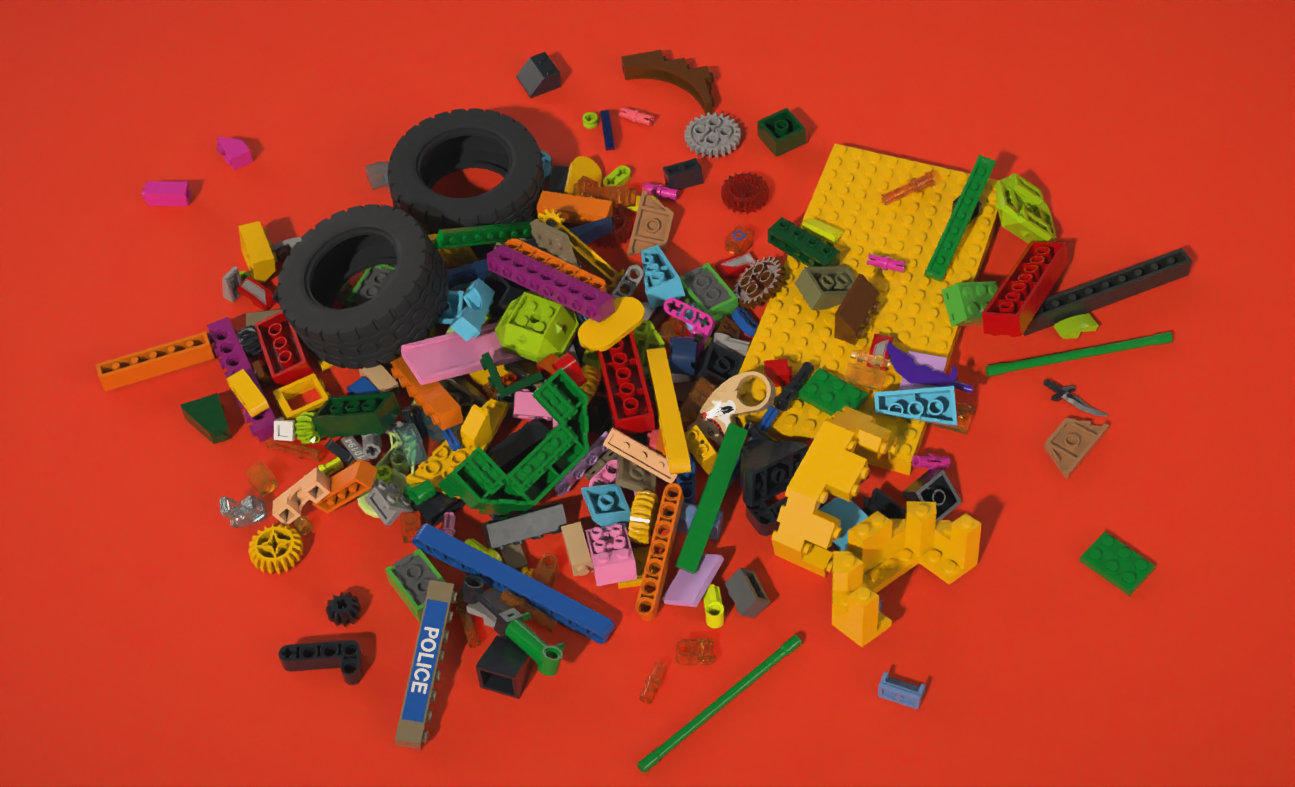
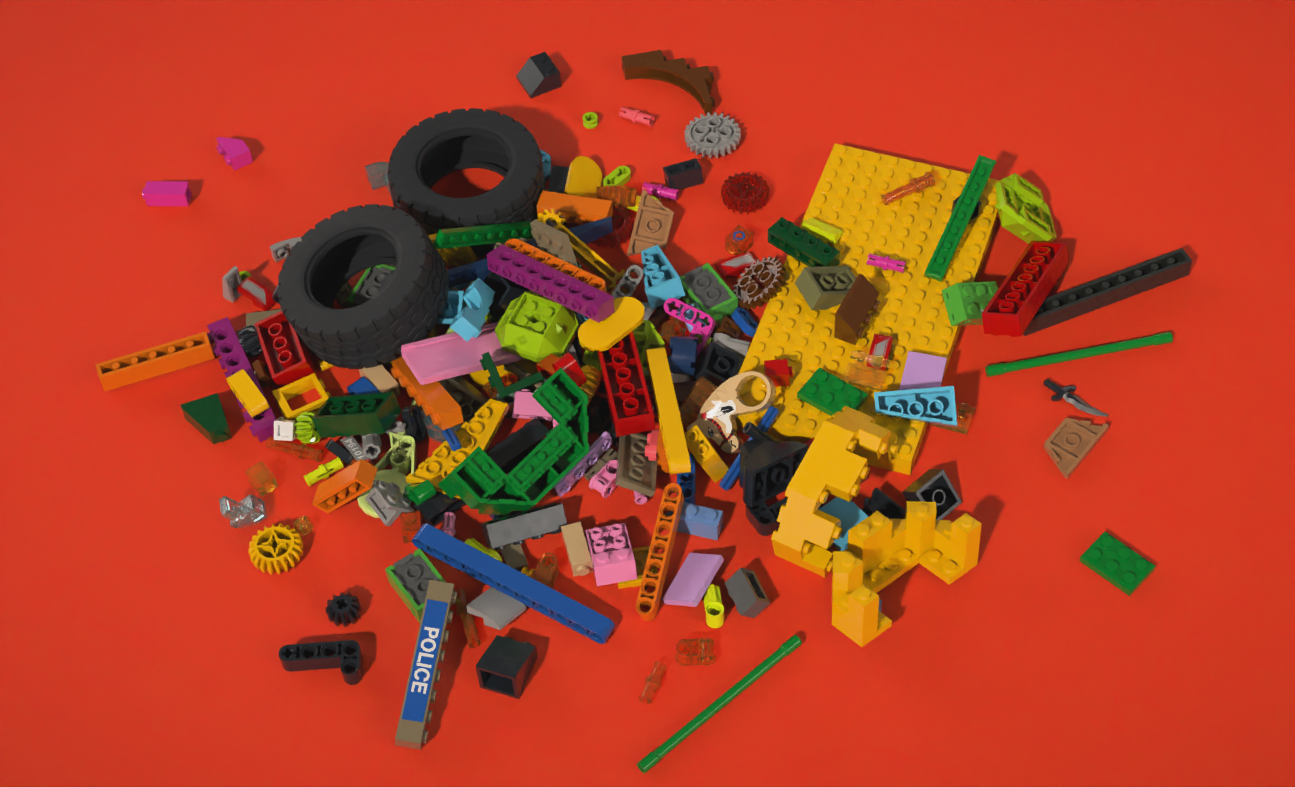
yellow slope [238,221,278,284] -> none
light nougat arch [272,467,330,526] -> none
lime bush [375,465,394,483] -> none
clear light blue brick [393,422,428,467] -> none
yellow slope [460,404,493,450] -> none
piece [460,575,565,676] -> none
clear orange pin [499,589,558,633] -> none
clear orange brick [573,176,598,199] -> none
medium azure slope [581,484,631,528] -> none
clear blue beam [600,110,614,151] -> none
light nougat tile [603,428,678,483] -> none
yellow gear [628,490,659,545] -> none
green tile [675,422,748,574] -> none
dark green brick [757,108,806,157] -> none
black pin [773,362,814,411] -> none
medium blue hinge [877,671,926,710] -> none
dark purple sword [886,343,974,394] -> none
dark pink pin [912,454,950,469] -> none
lime slope [1053,313,1099,339] -> none

